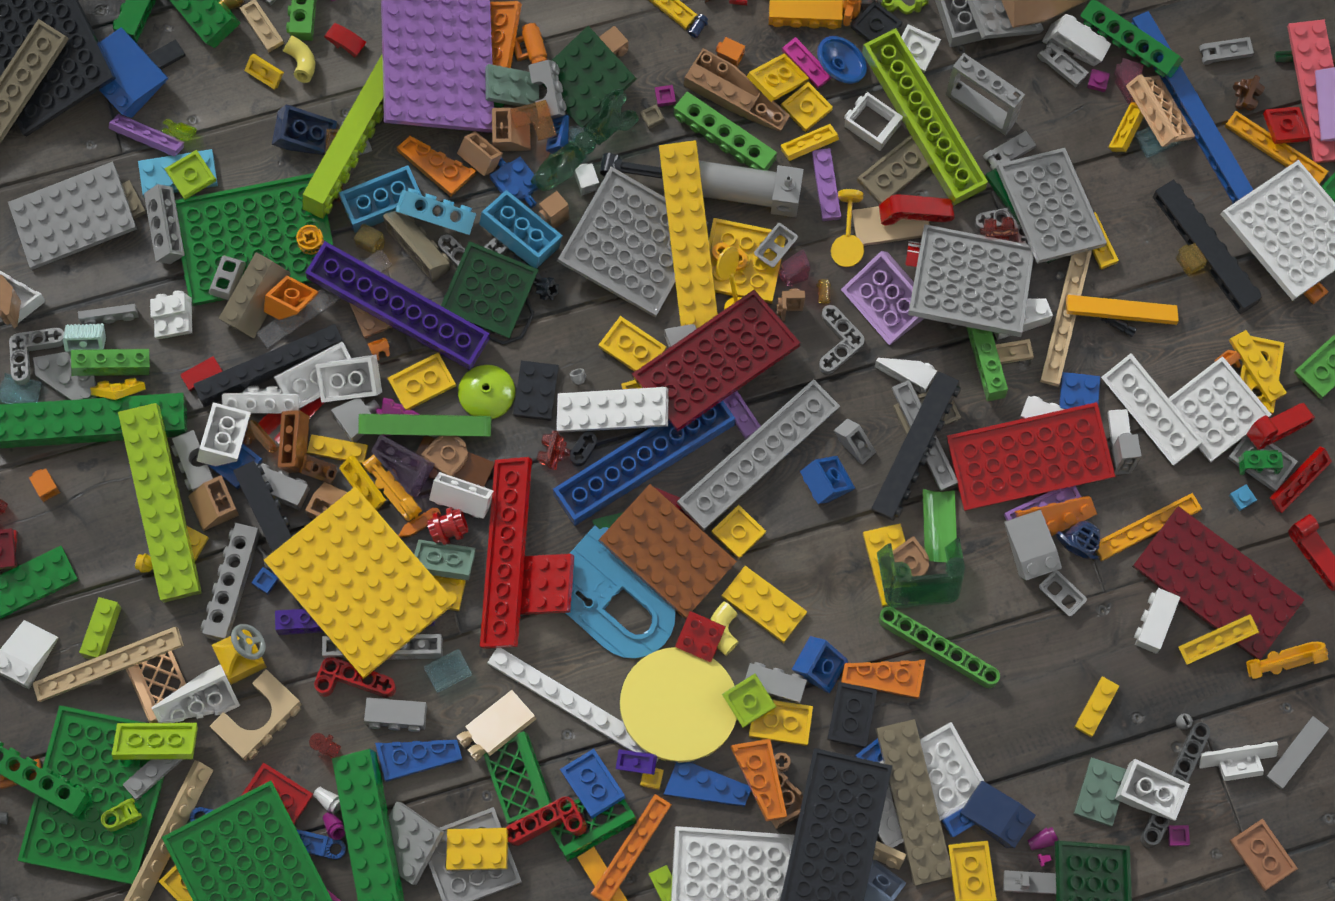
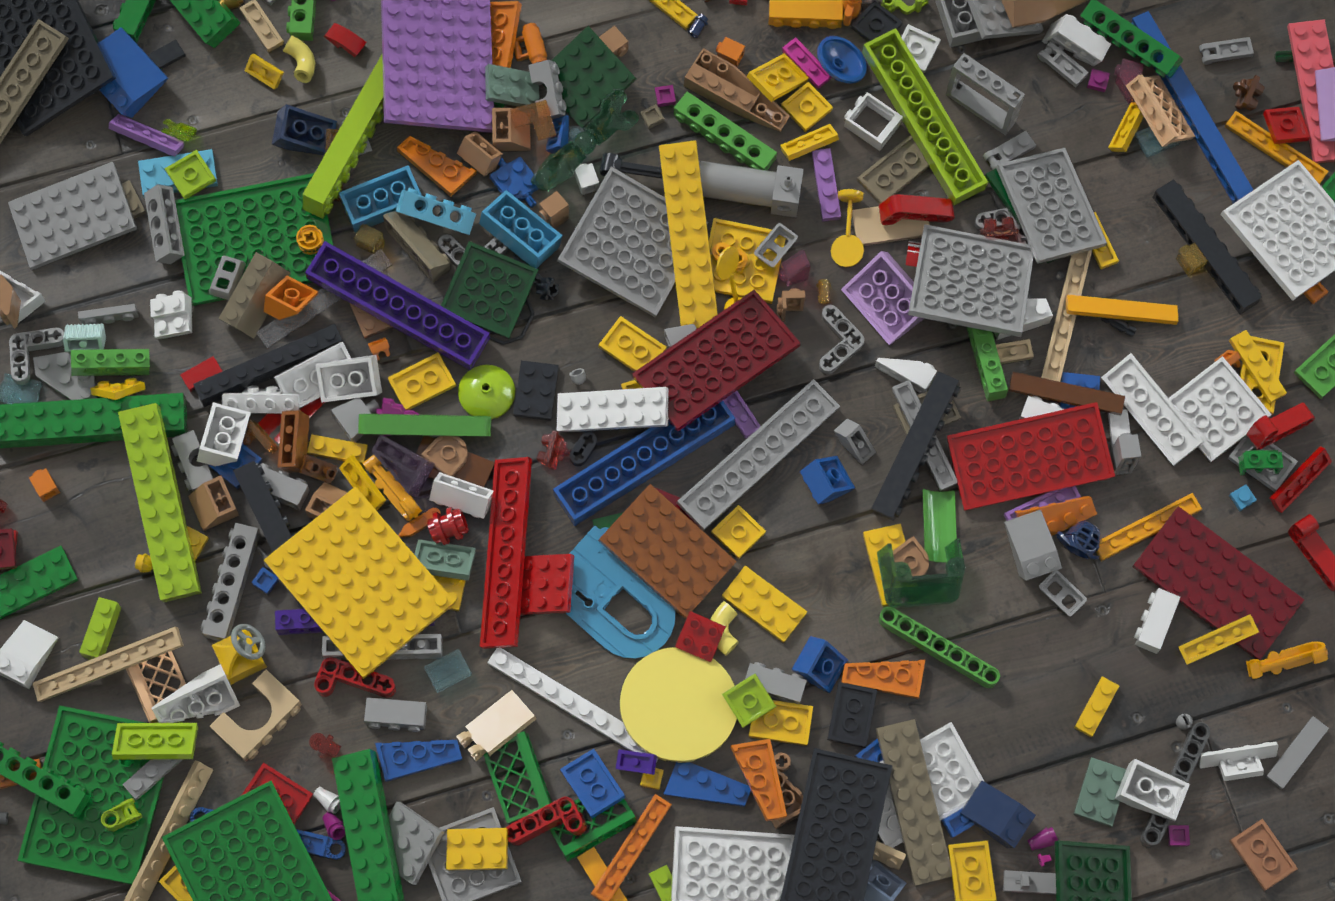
none -> reddish brown tile [1009,372,1125,416]

